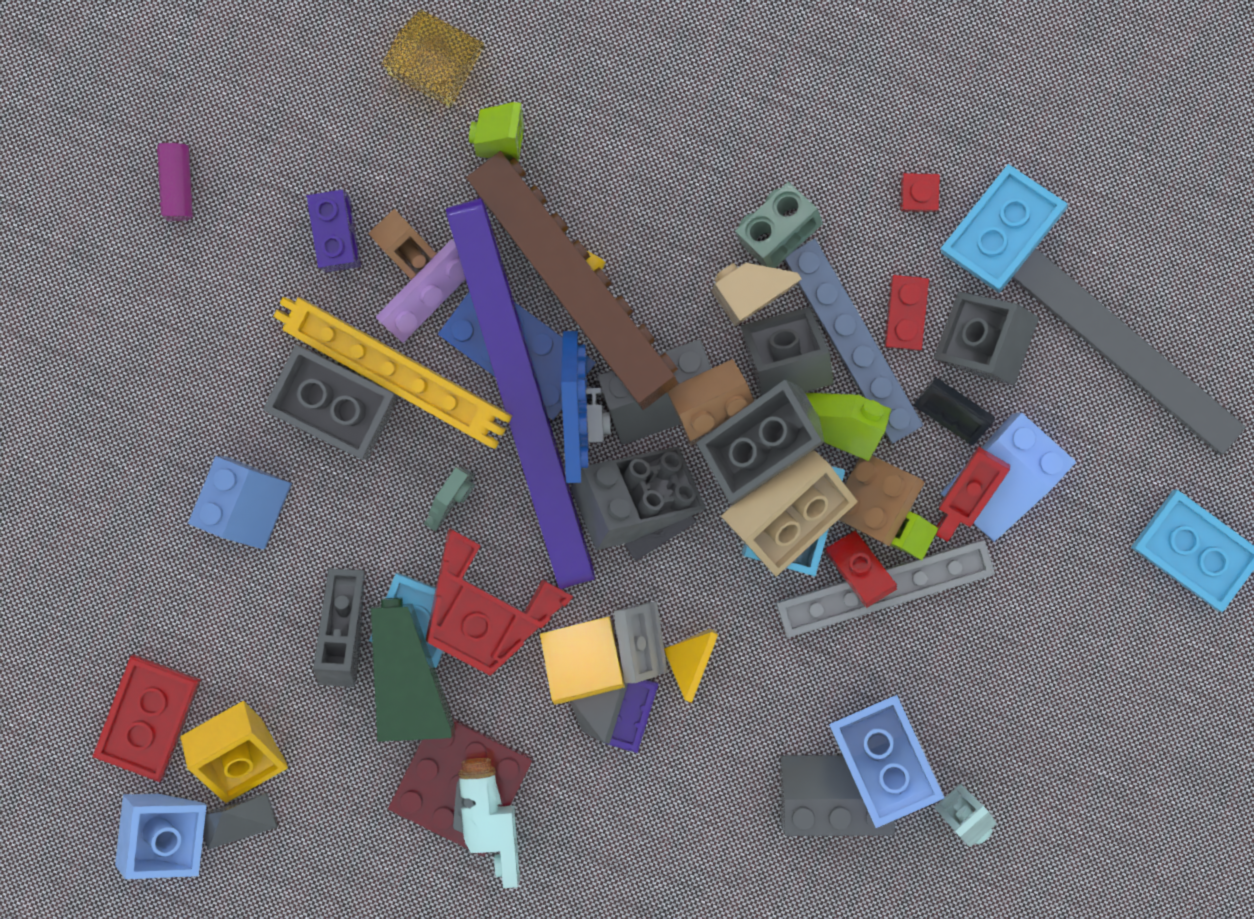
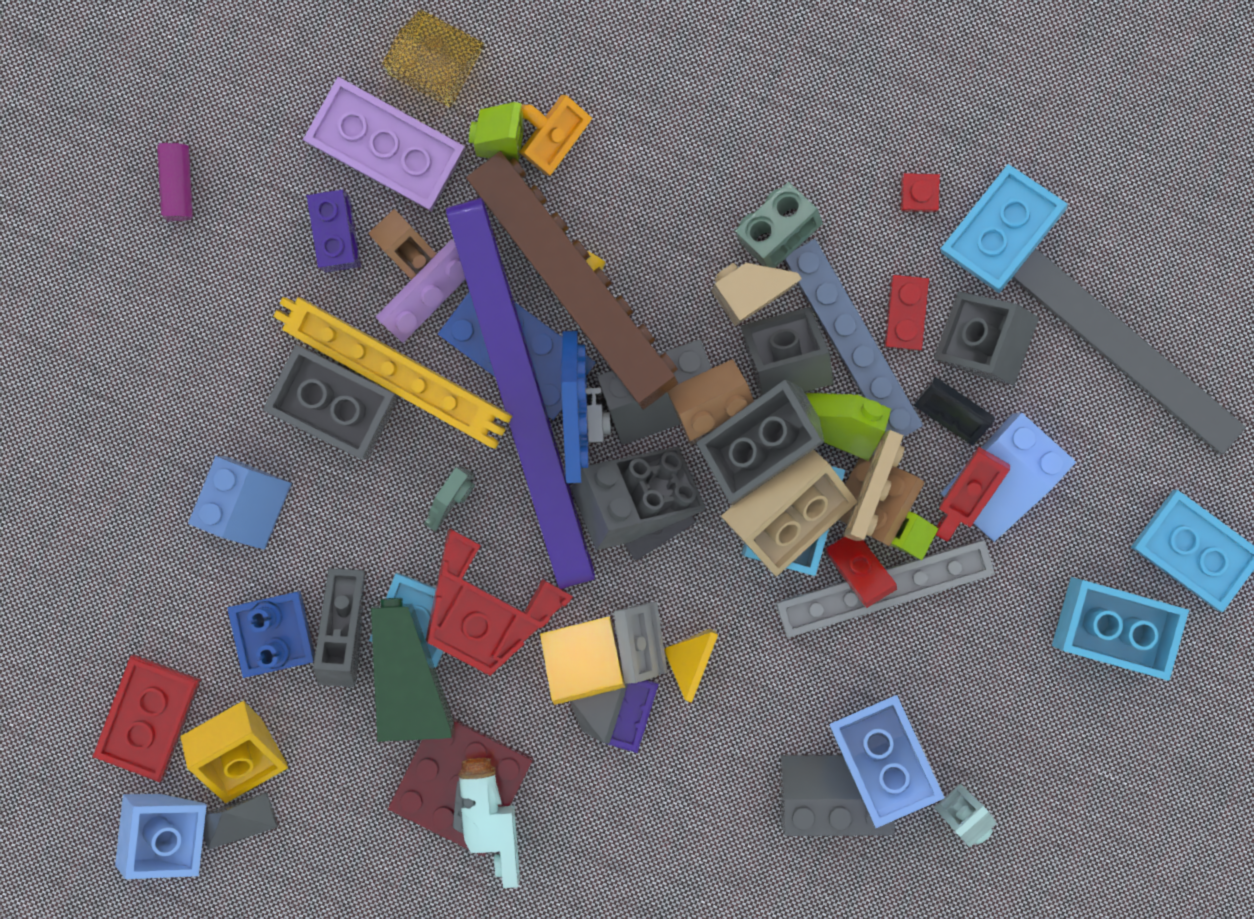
none -> blue plate [227,590,315,678]
none -> lavender plate [303,77,466,212]
none -> light orange plate [519,95,593,176]
none -> tan plate [843,430,904,541]
none -> medium azure brick [1052,577,1189,681]

